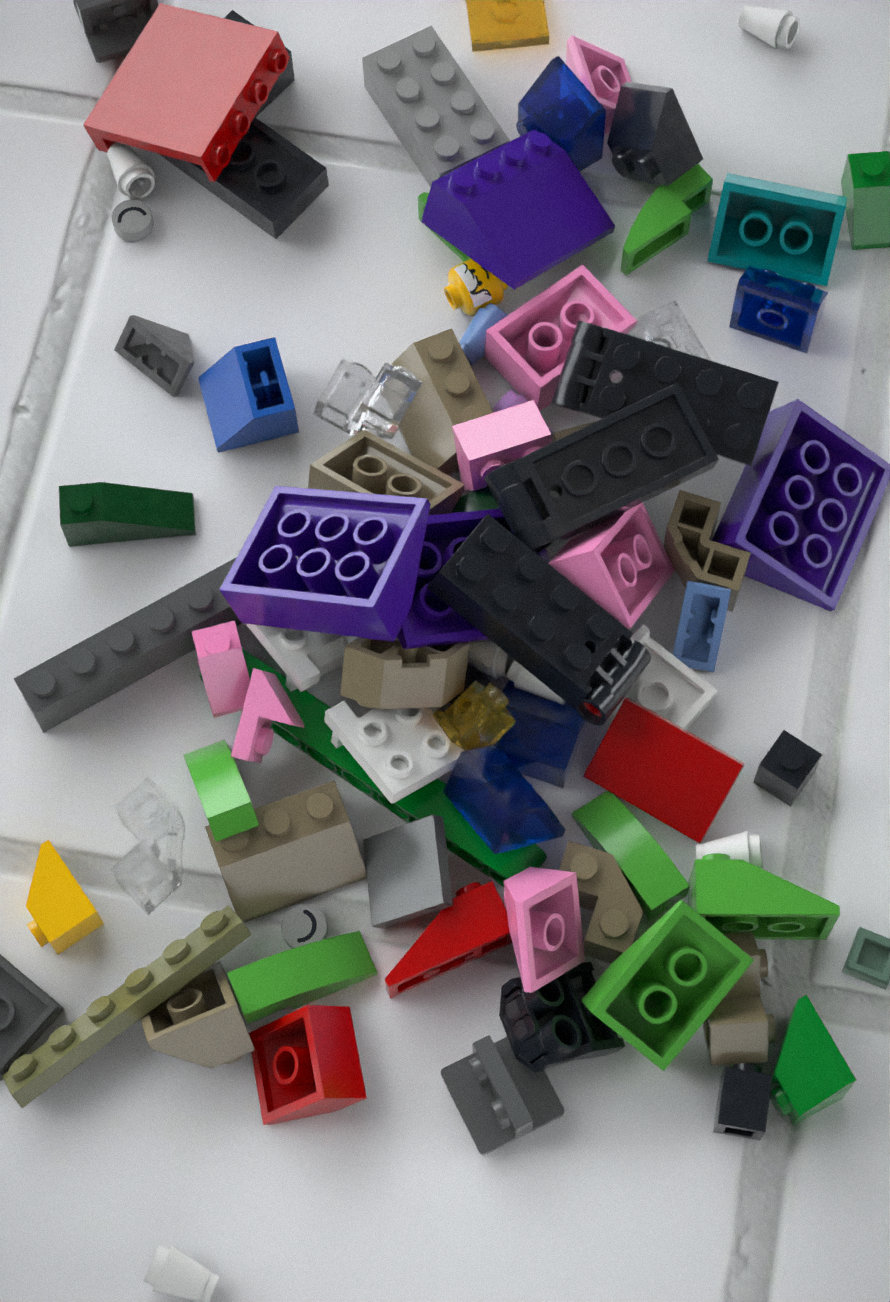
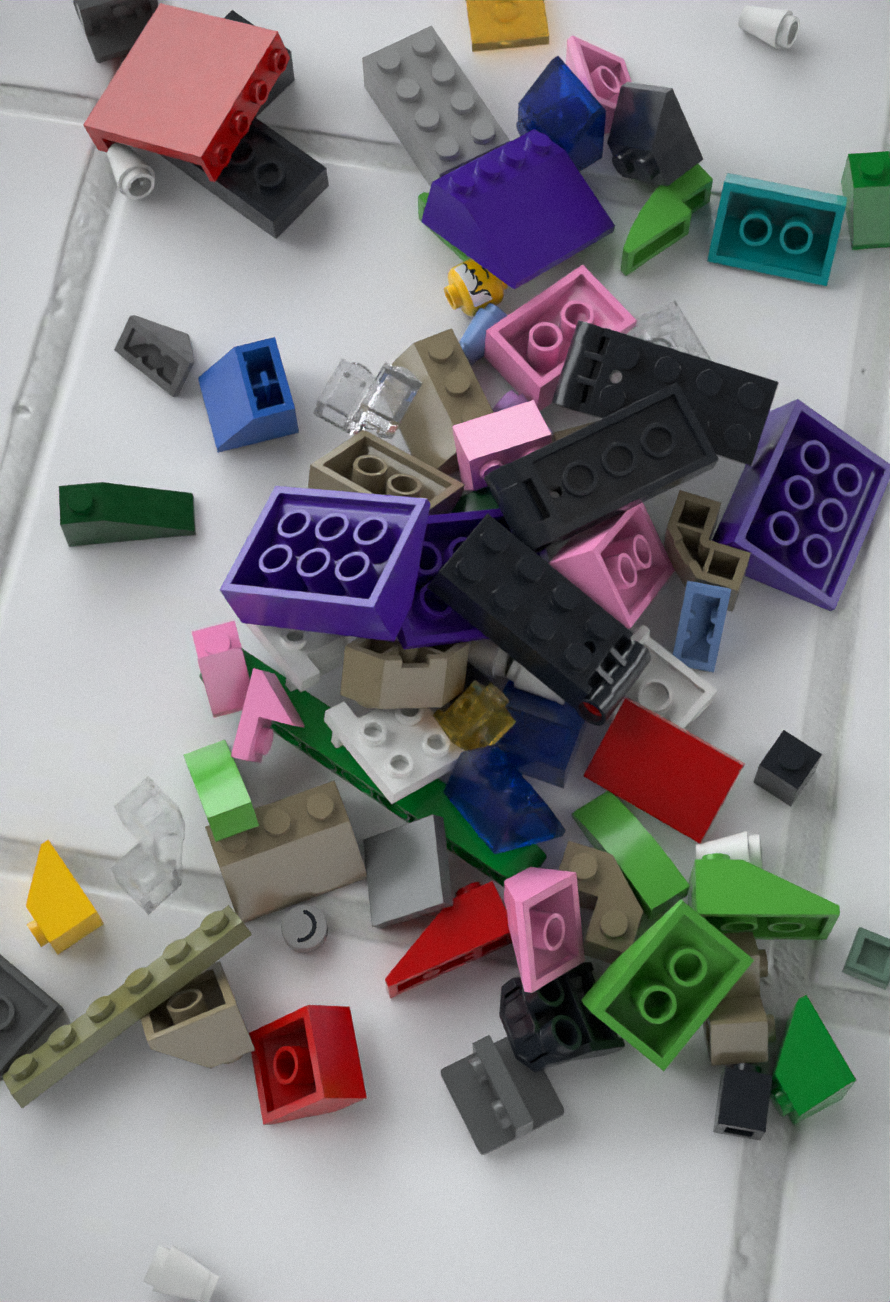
dark grey brick [14,557,242,733] -> none
light grey tile [112,199,154,241] -> none
bright green slope [227,931,378,1024] -> none
clear blue slope [729,266,828,354] -> none

